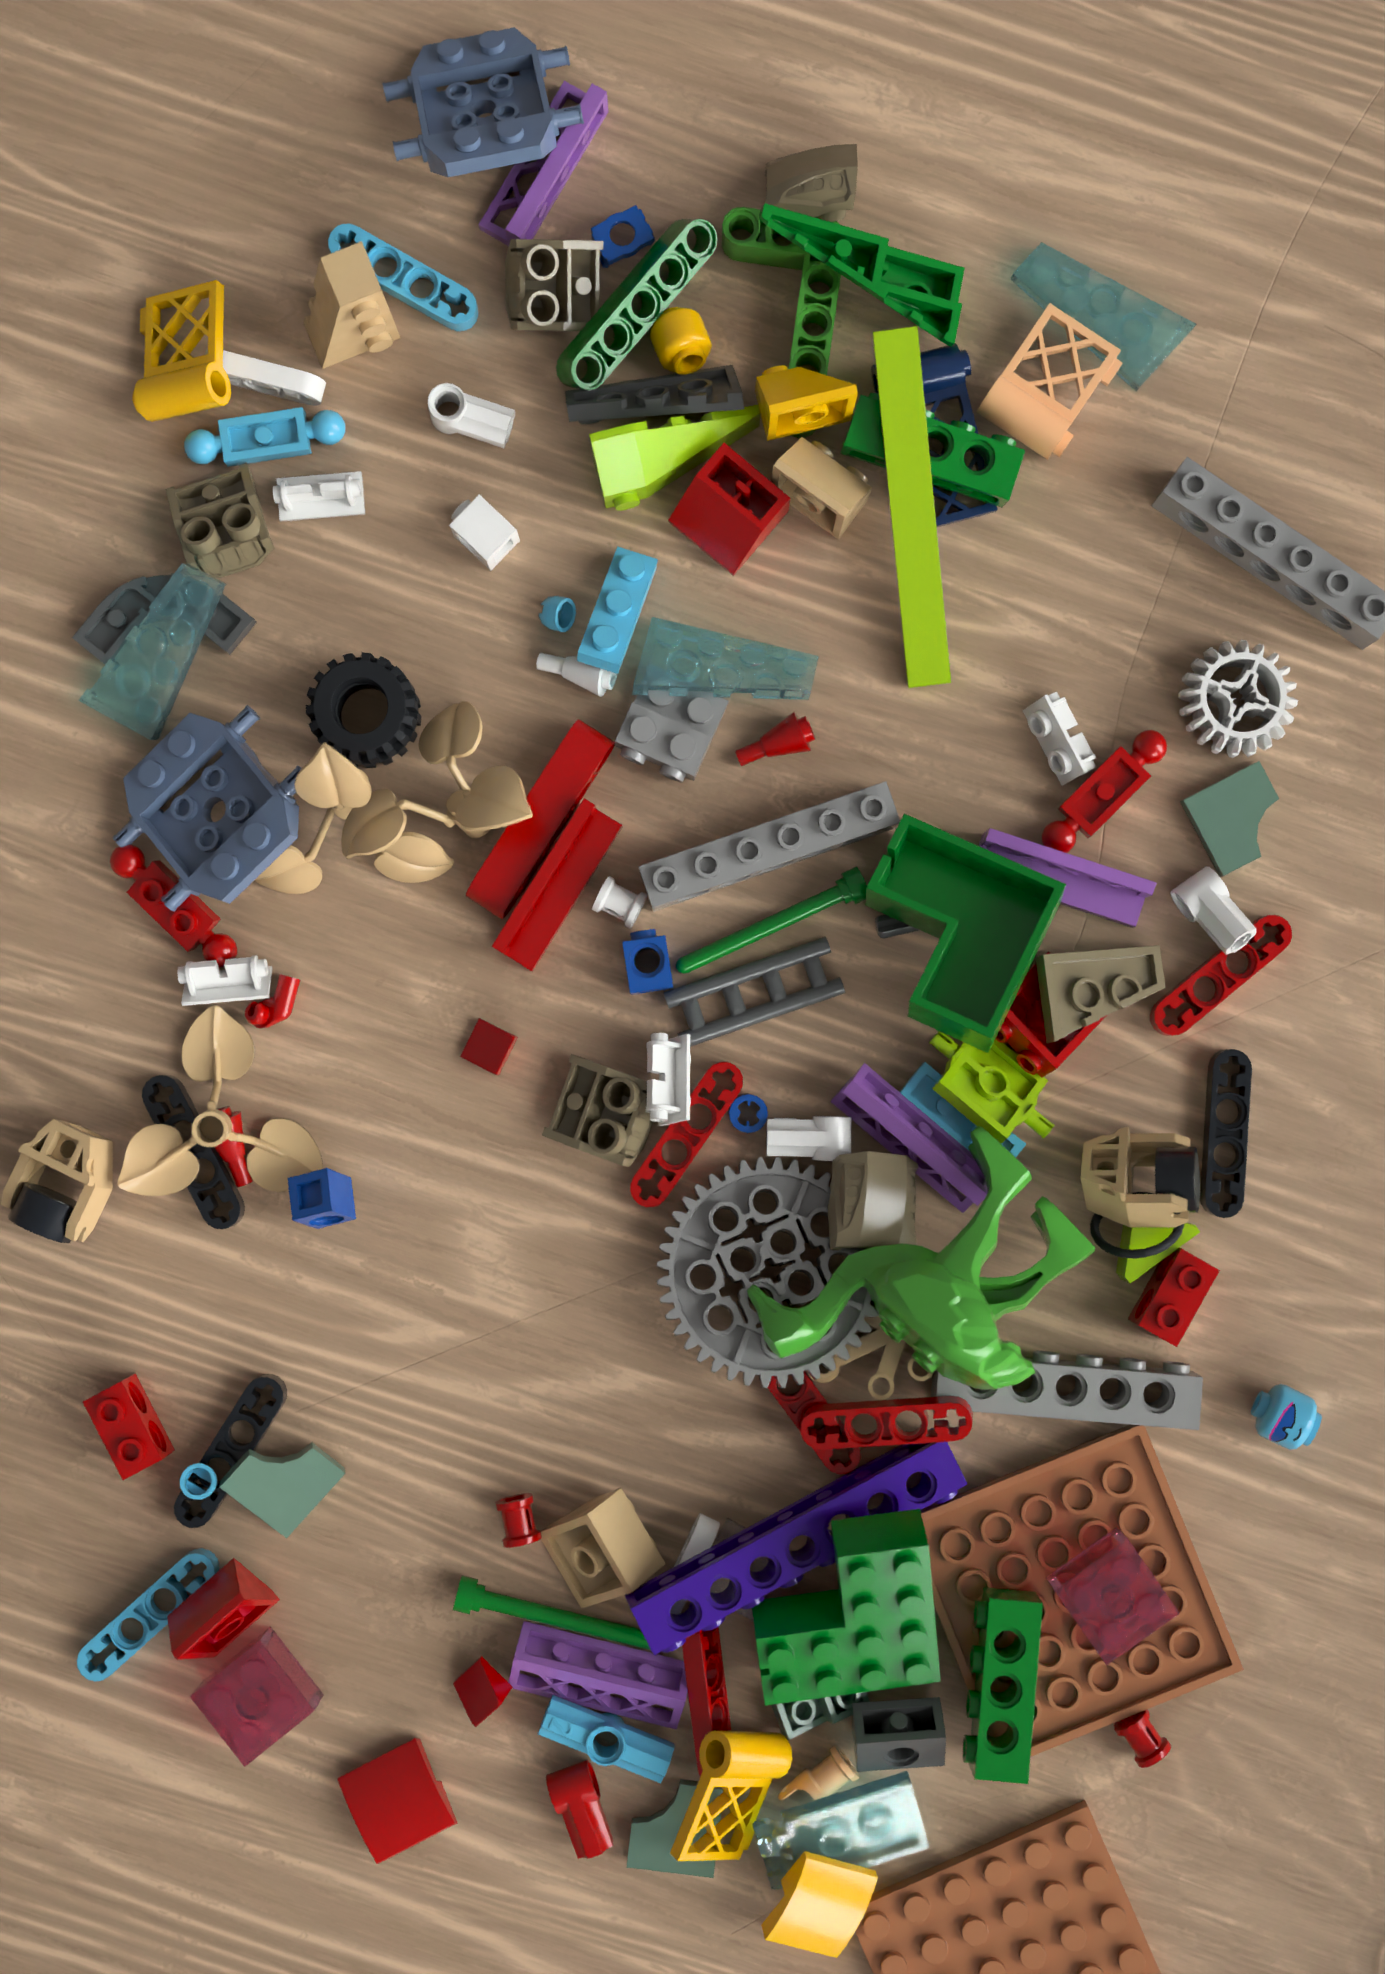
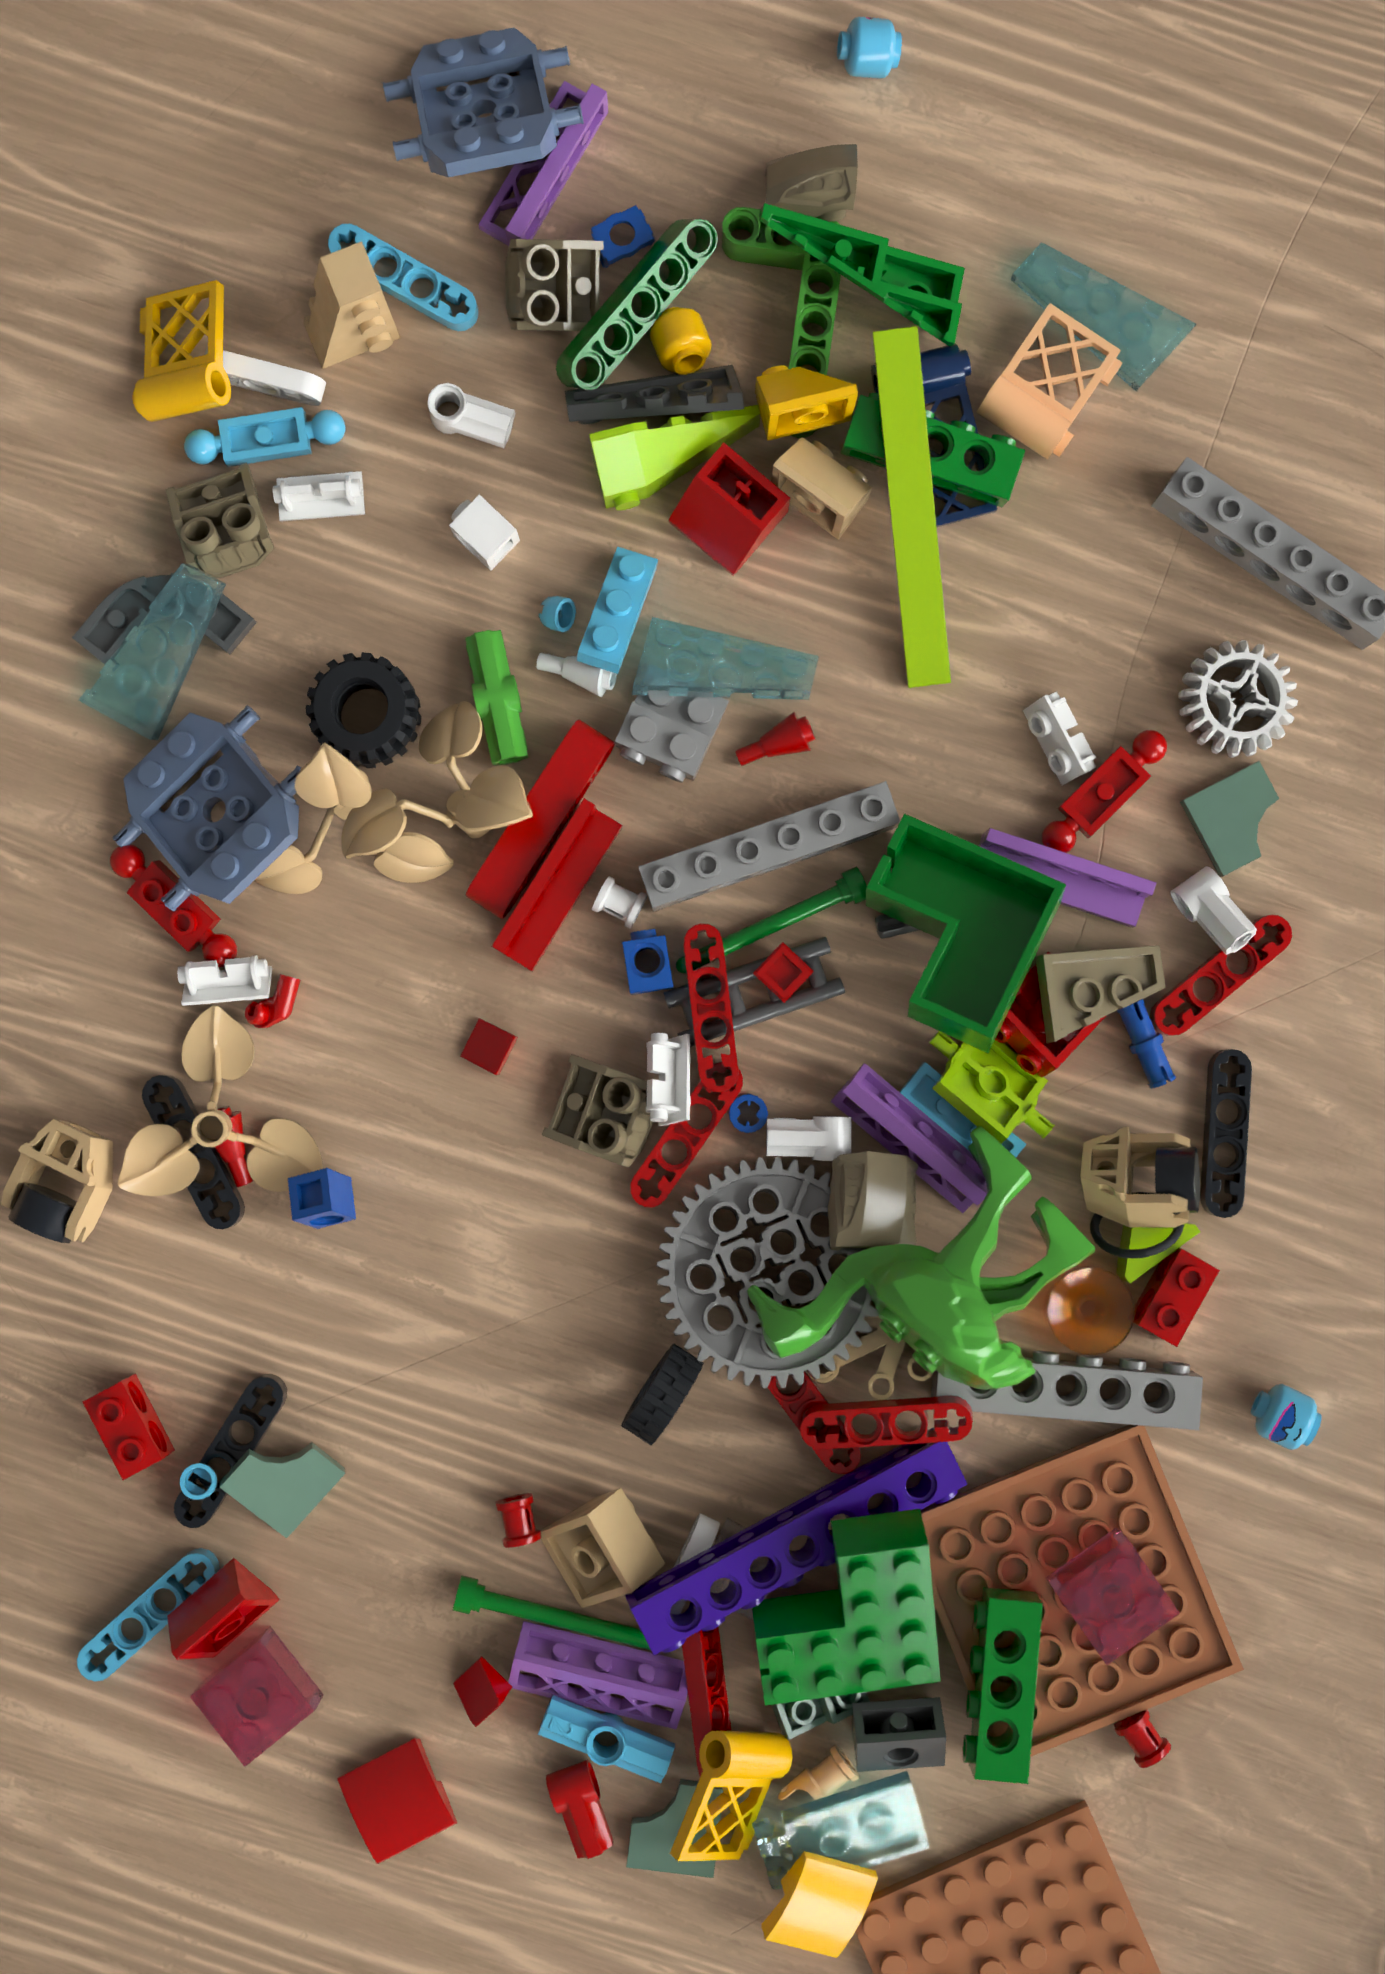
none -> bright green piece [465,630,529,765]
none -> black tyre [621,1343,704,1446]
none -> red beam [684,923,739,1093]
none -> red tile [753,942,814,1003]
none -> medium azure head [837,17,902,79]
none -> clear orange dish [1047,1267,1135,1355]
none -> blue pin [1117,999,1176,1089]

